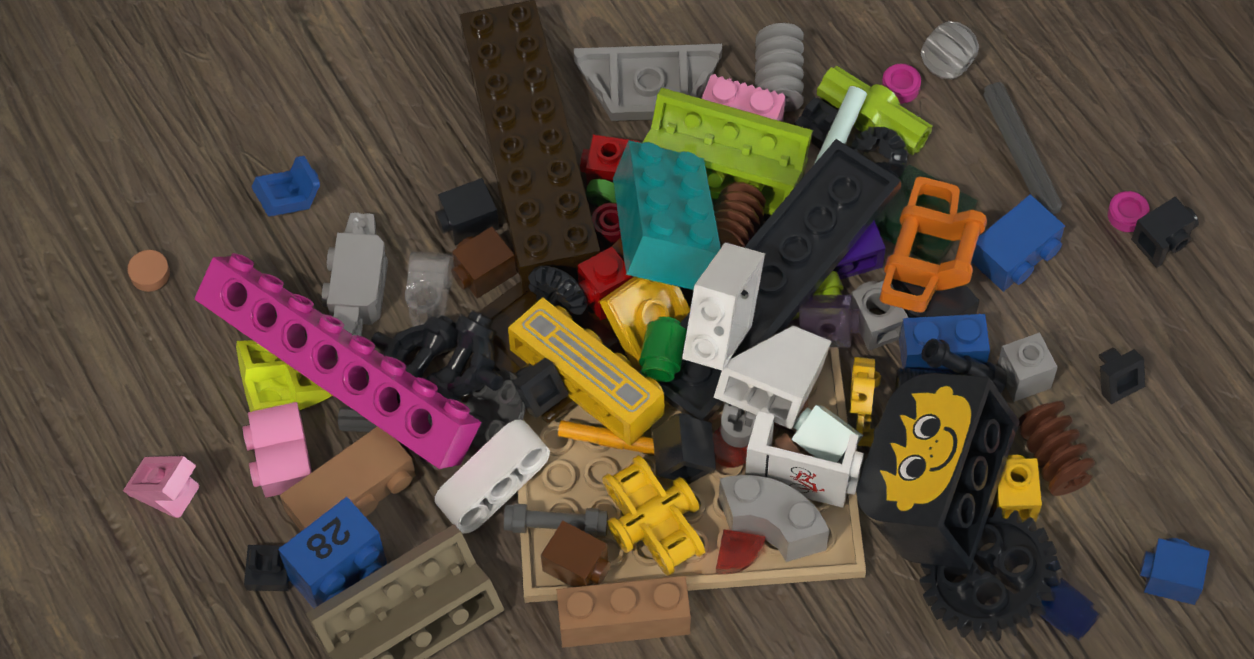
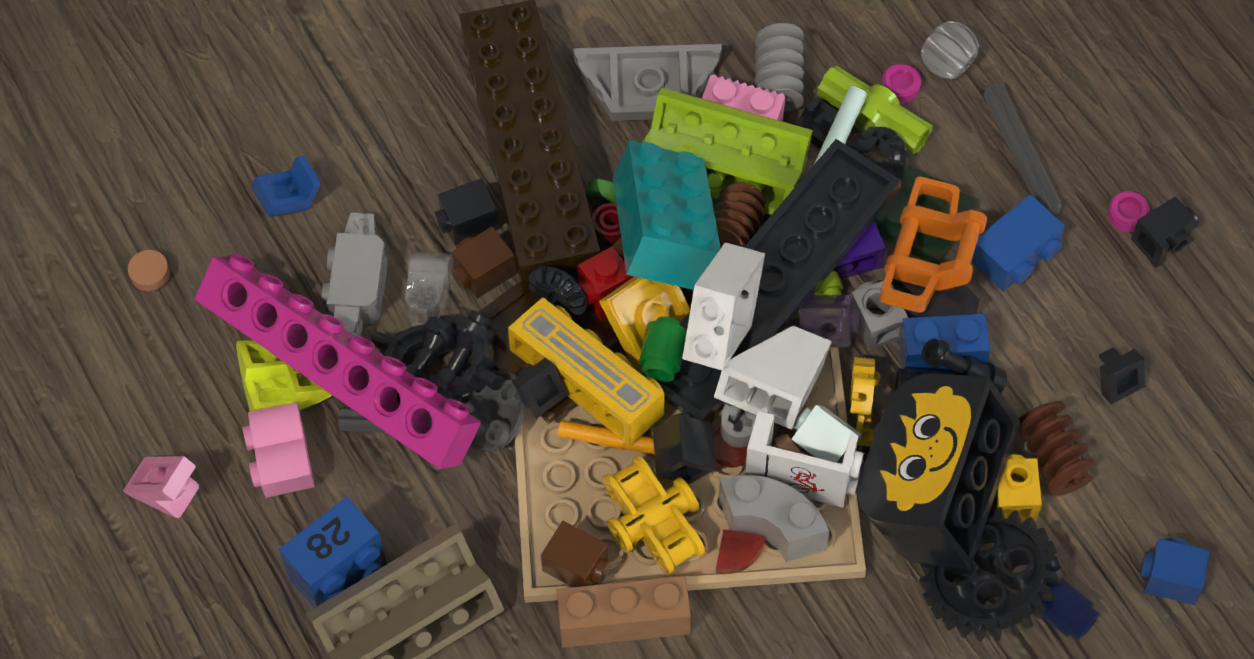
black tile [244,545,290,592] -> none
medium nougat brick [280,426,416,531] -> none
white beam [435,419,550,534] -> none
dark grey bar [504,504,608,538] -> none
red brick [580,134,640,186] -> none
light grey brick [997,332,1058,402] -> none

